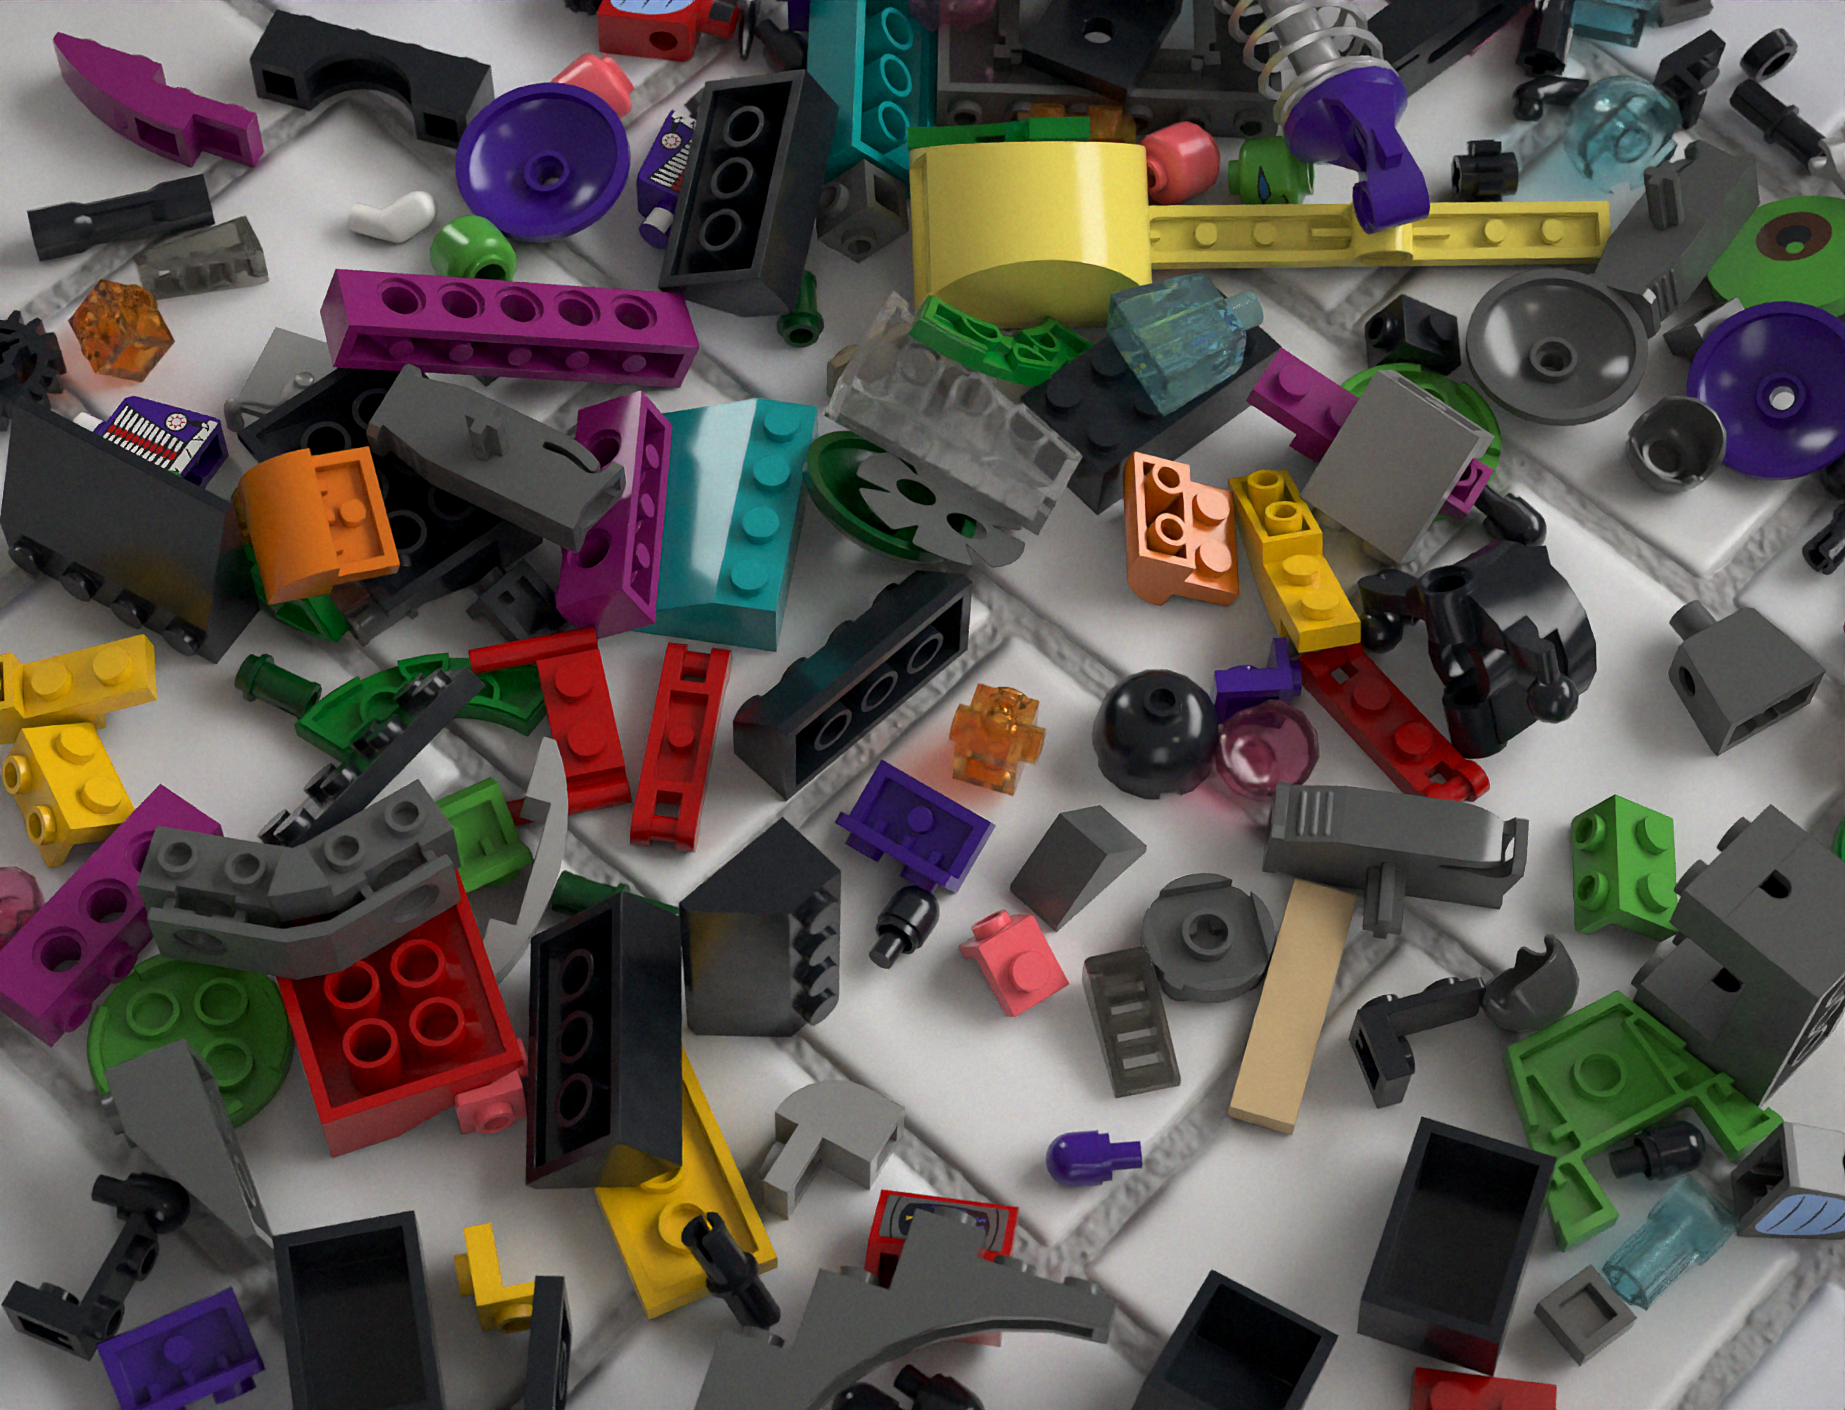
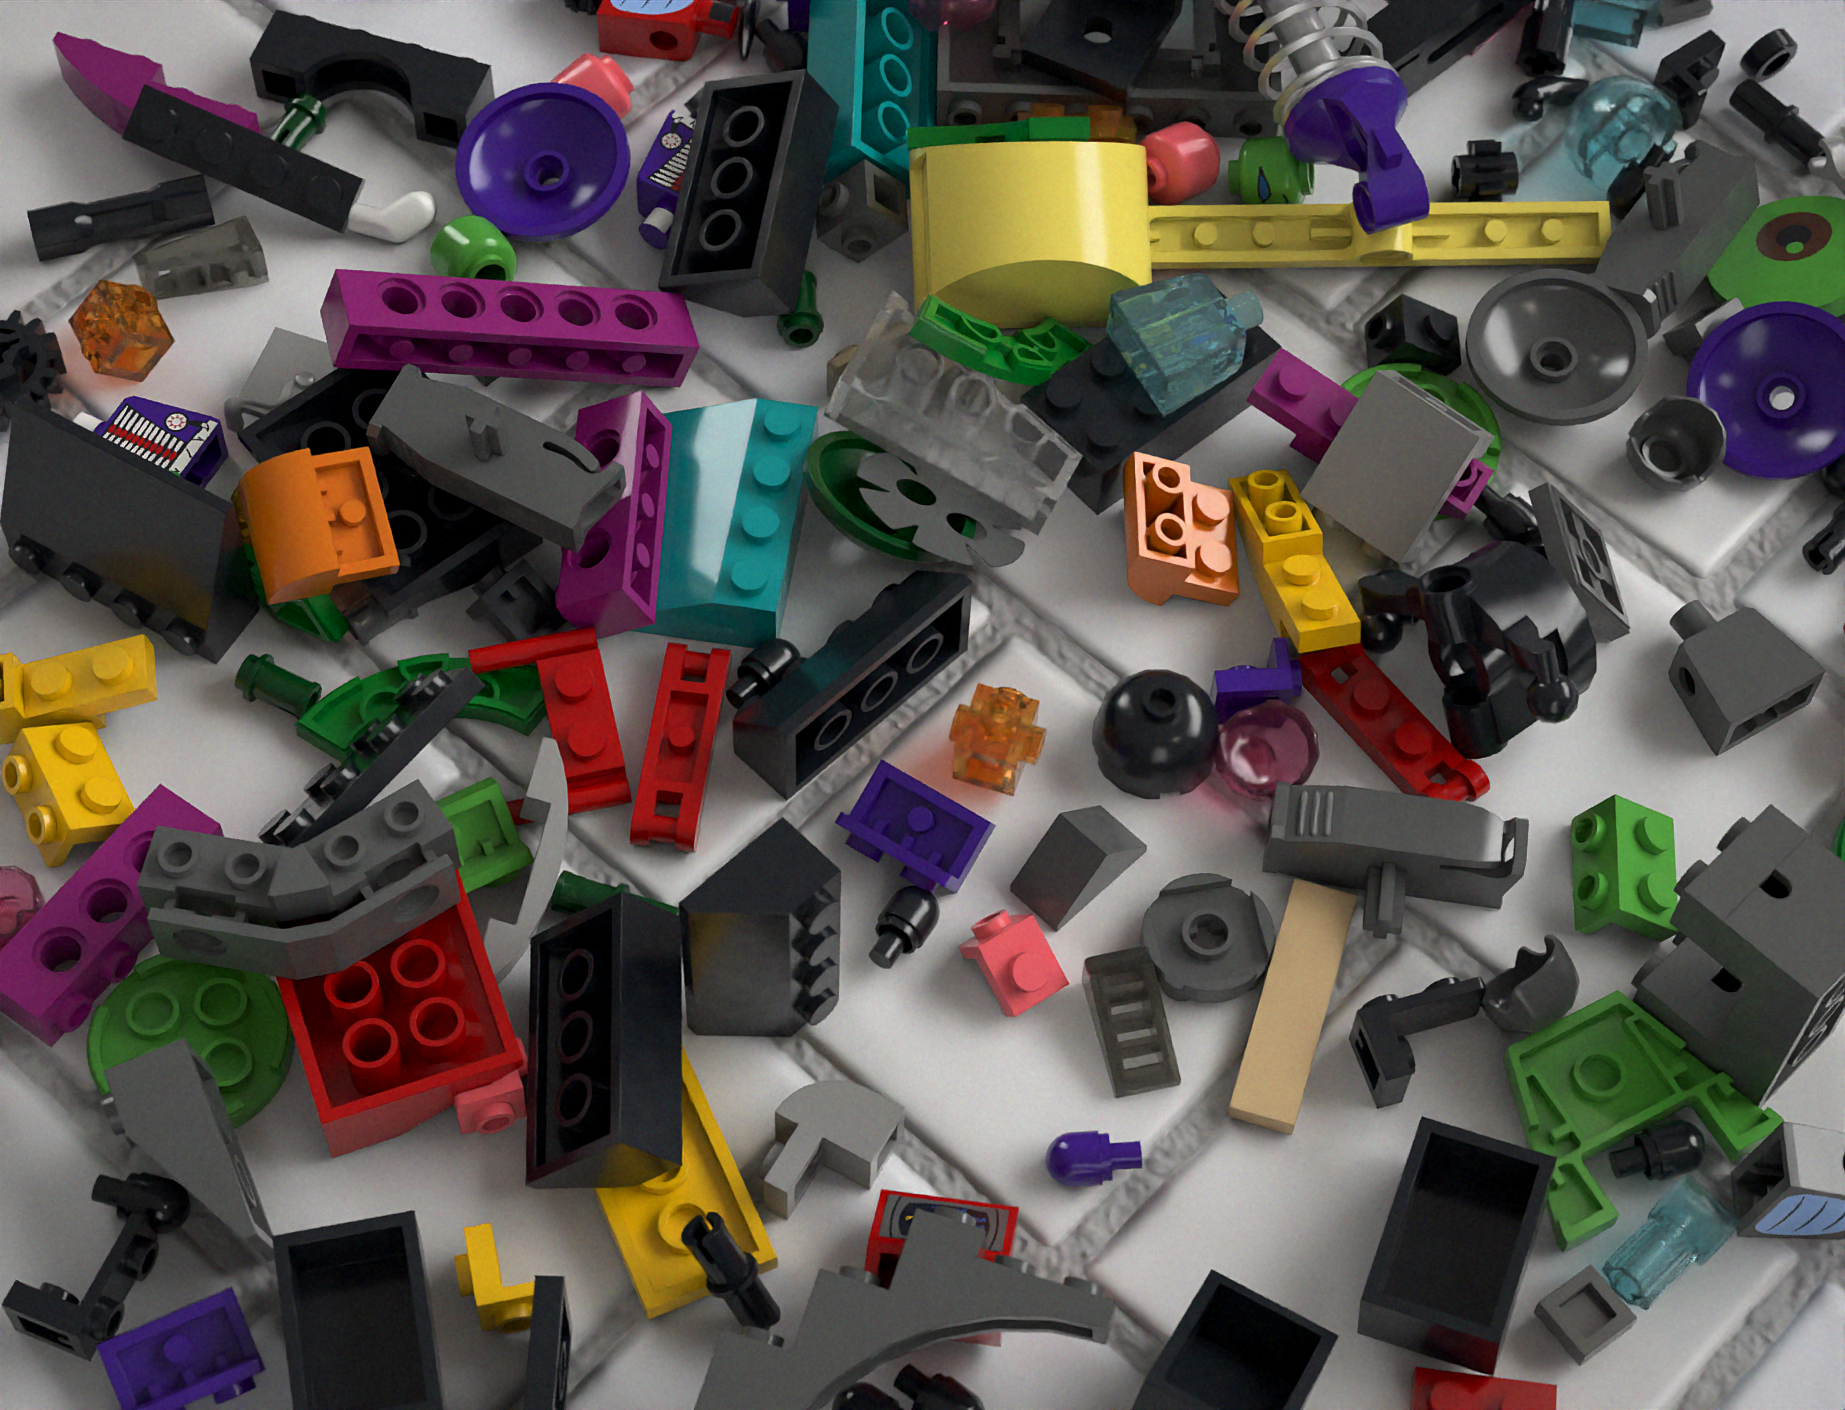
none -> black plate [122,84,366,234]
none -> dark green pin [267,94,328,151]
none -> black cylinder [725,638,801,710]
none -> dark grey piece [1528,482,1631,642]
none -> black cylinder [1606,143,1673,220]

